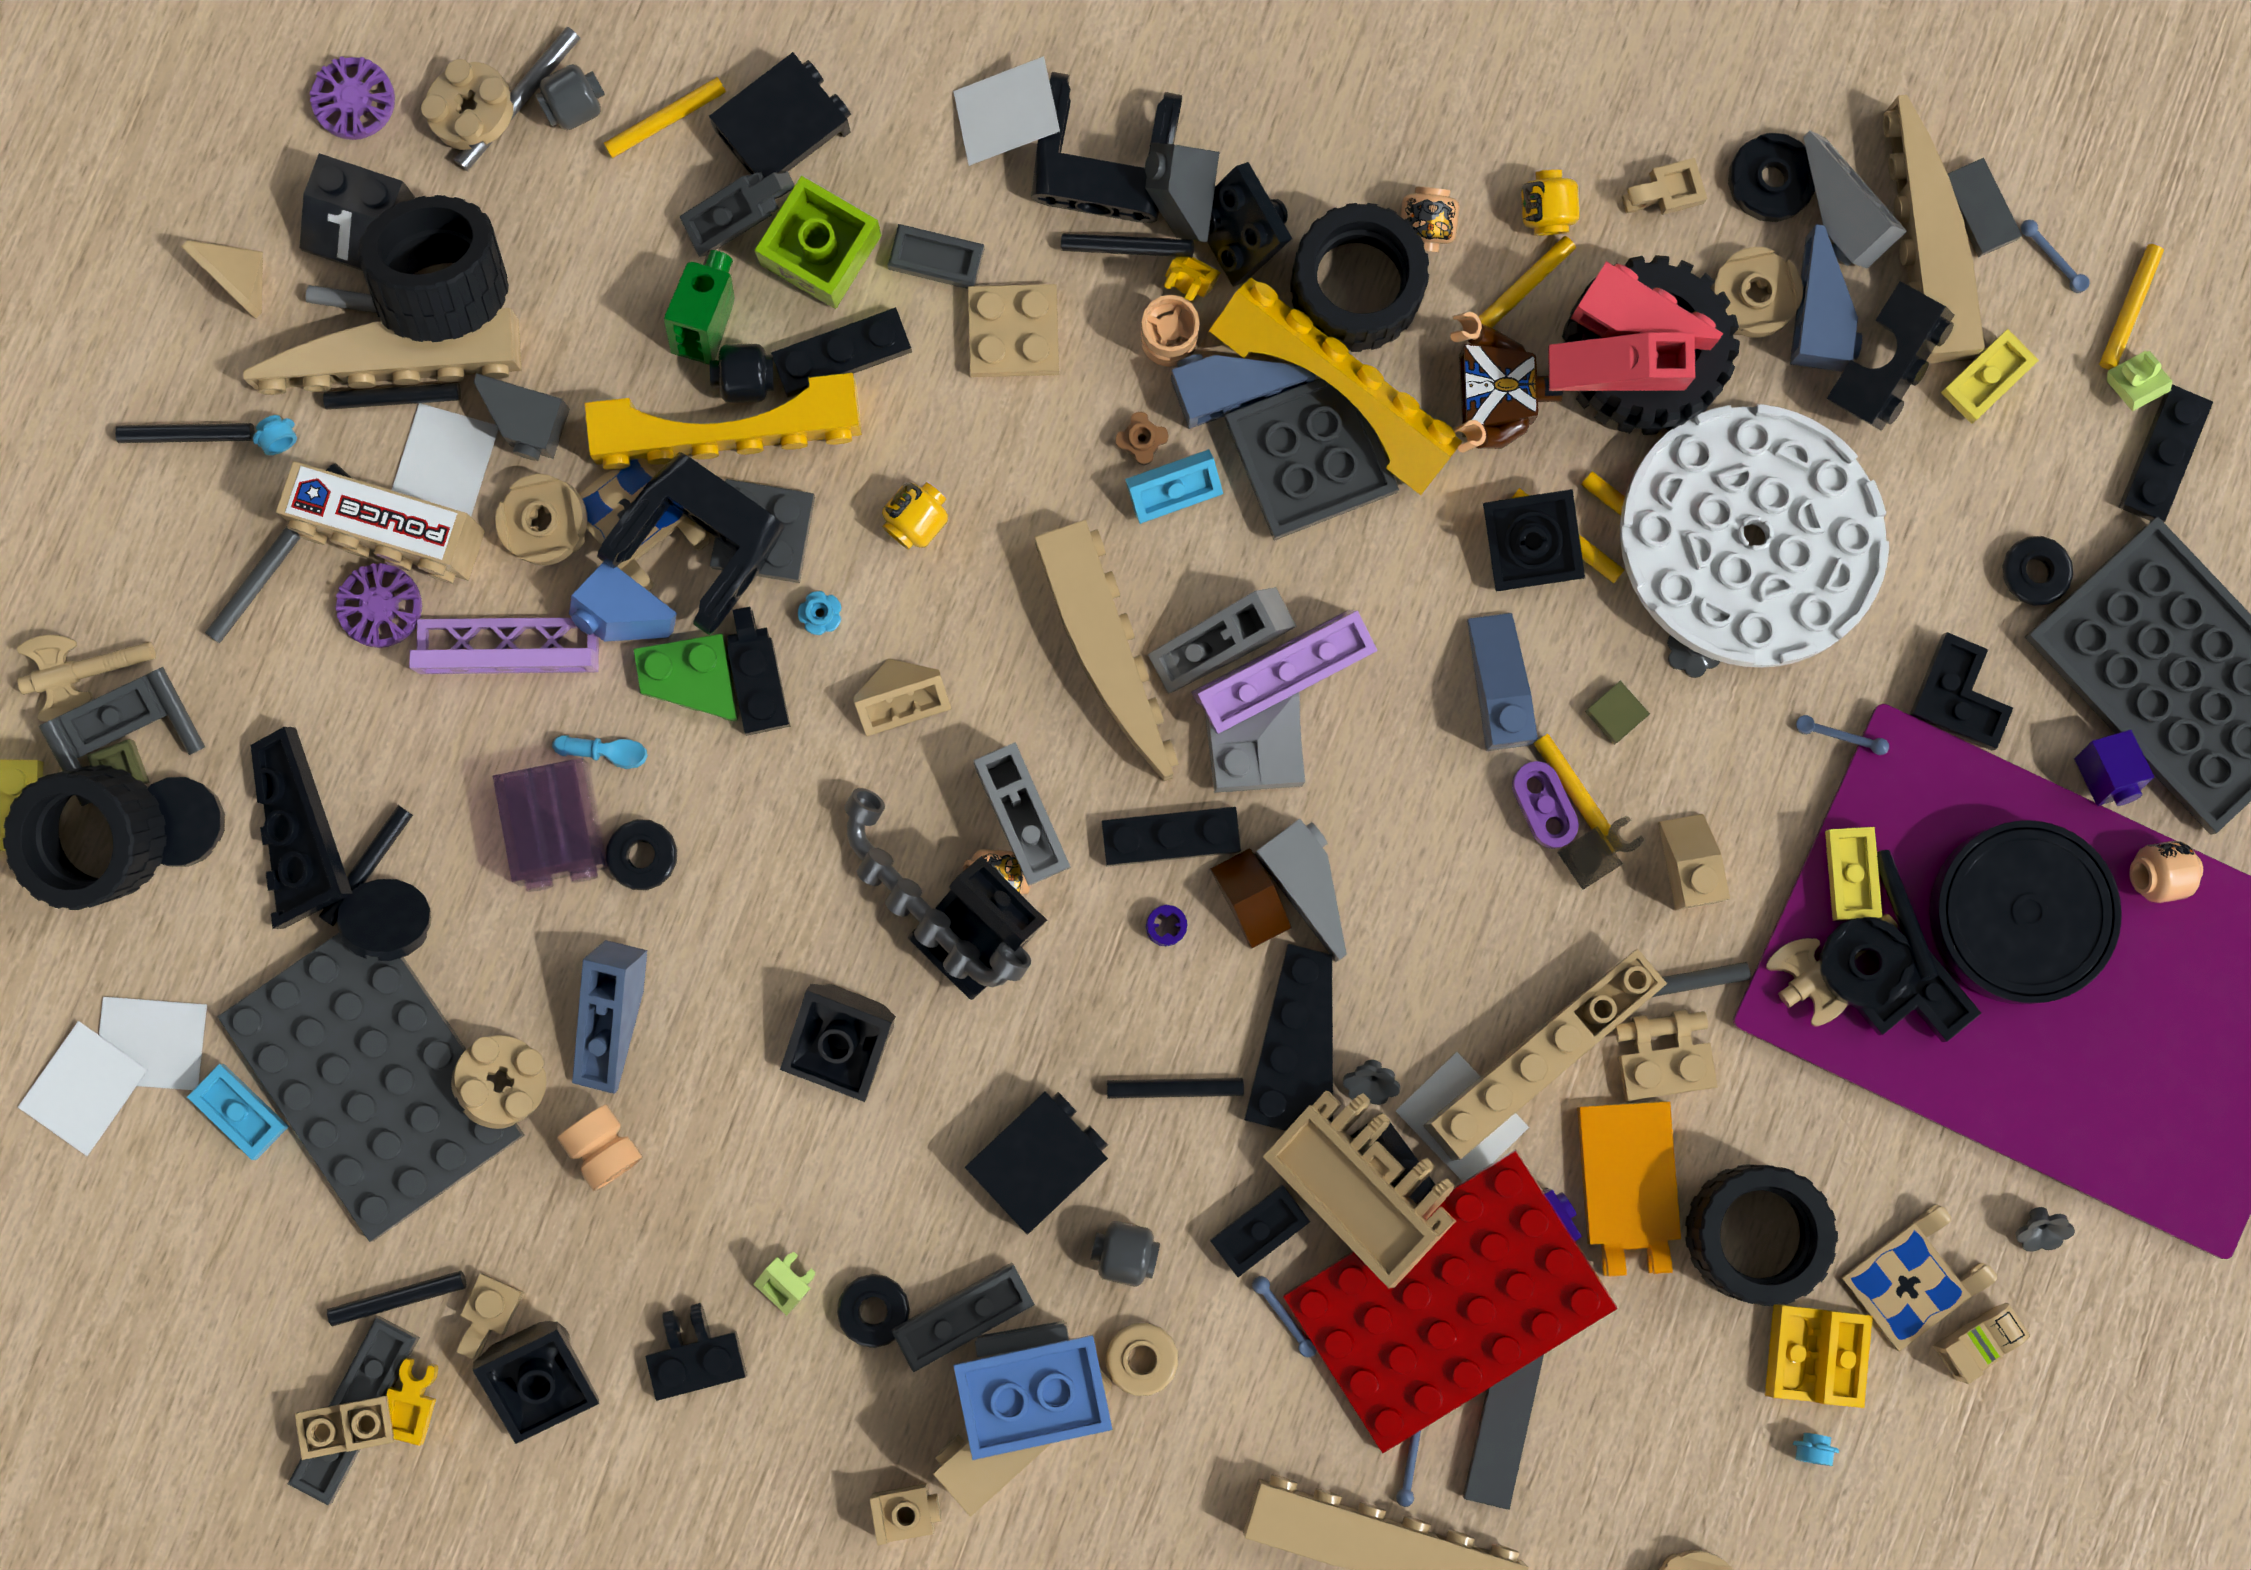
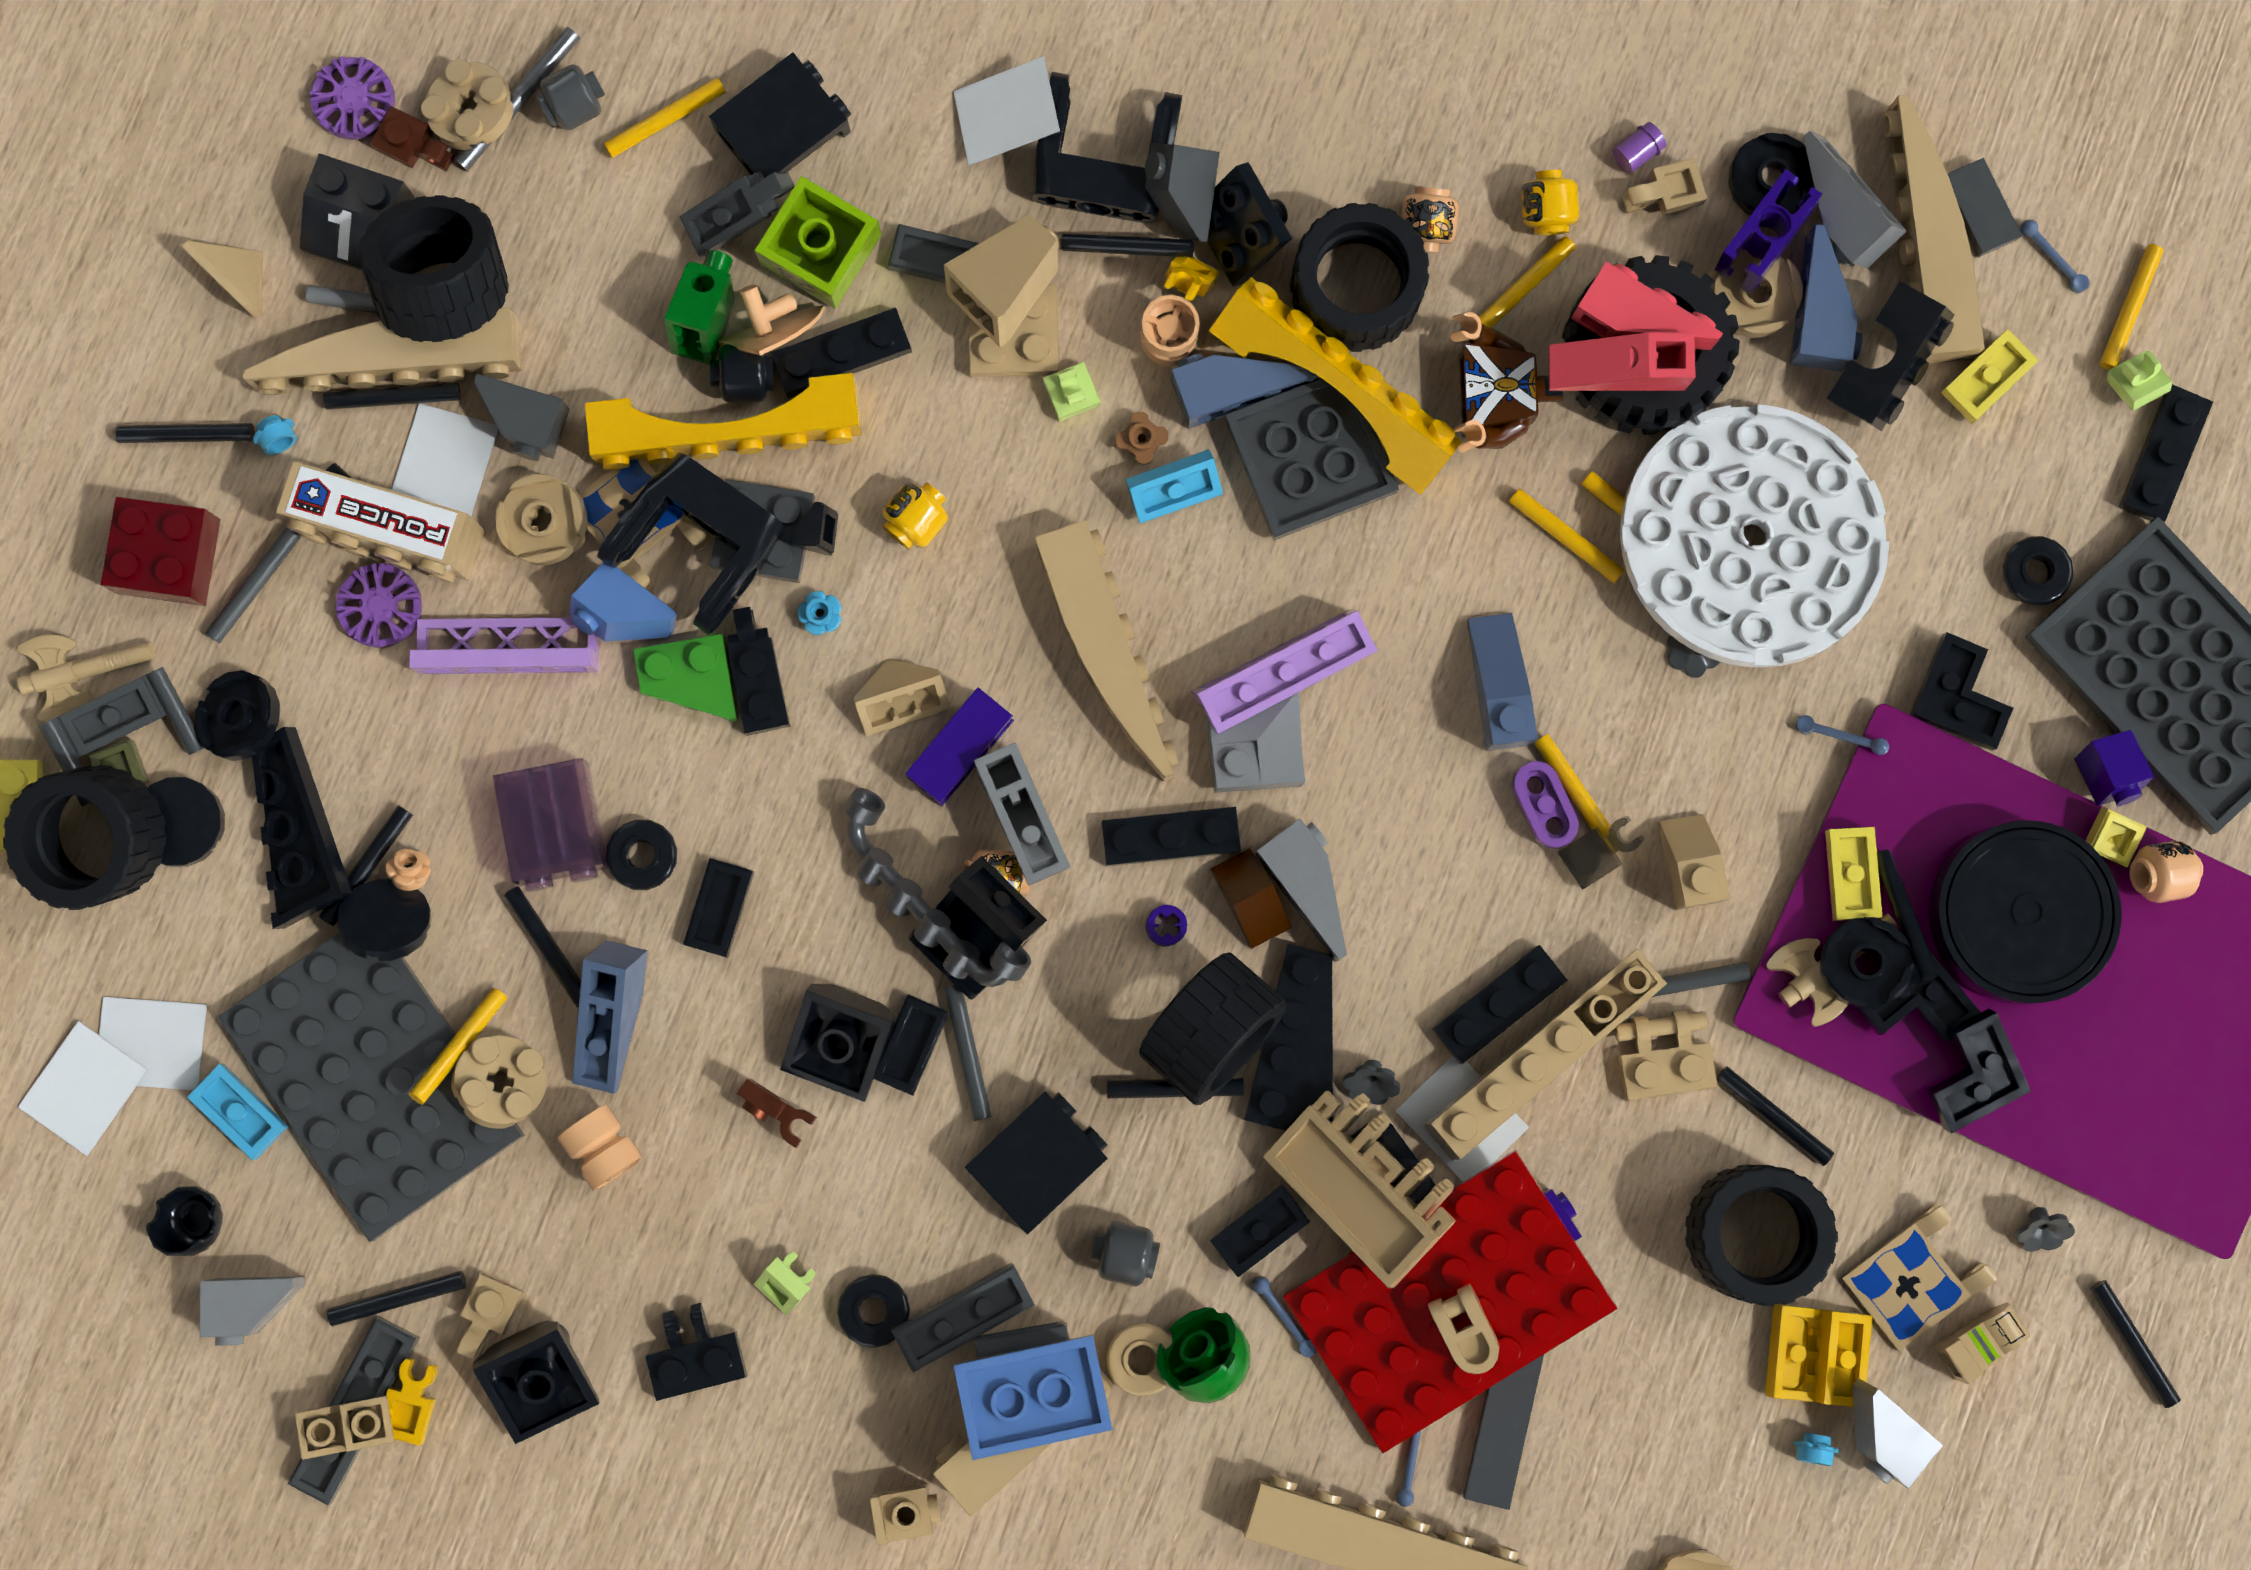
medium azure piece [552,735,648,769] -> none
light grey slope [1148,587,1297,694] -> none
black plate [1483,489,1585,592] -> none
light orange tile [1577,1102,1681,1276] -> none
olive tile [1585,680,1650,745] -> none
none -> dark red brick [100,497,221,606]
none -> black hair [146,1186,223,1256]
none -> black tile [195,670,280,761]
none -> light grey slope [200,1276,305,1346]
none -> copper plate [370,106,455,172]
none -> light nougat plate [385,849,431,891]
none -> yellow bar [408,988,507,1105]
none -> black bar [504,886,581,1009]
none -> black tile [683,858,754,958]
none -> light nougat shield [718,284,825,356]
none -> copper plate [737,1079,817,1148]
none -> black slope [789,502,838,556]
none -> black tile [874,994,950,1096]
none -> dark purple piece [905,687,1014,807]
none -> tan slope [944,214,1059,347]
none -> dark grey bar [944,985,992,1121]
none -> yellowish green tile [1043,362,1100,422]
none -> black tyre [1139,952,1287,1105]
none -> green cylinder [1156,1307,1251,1403]
none -> tan plate [1428,1284,1499,1374]
none -> black plate [1432,945,1568,1065]
none -> medium lavender piece [1612,122,1667,174]
none -> dark purple piece [1714,169,1822,294]
none -> black bar [1716,1066,1834,1166]
none -> slope [1853,1378,1943,1489]
none -> black plate [1927,1009,2031,1133]
none -> light yellow tile [2085,807,2147,868]
none -> black bar [2090,1280,2181,1408]

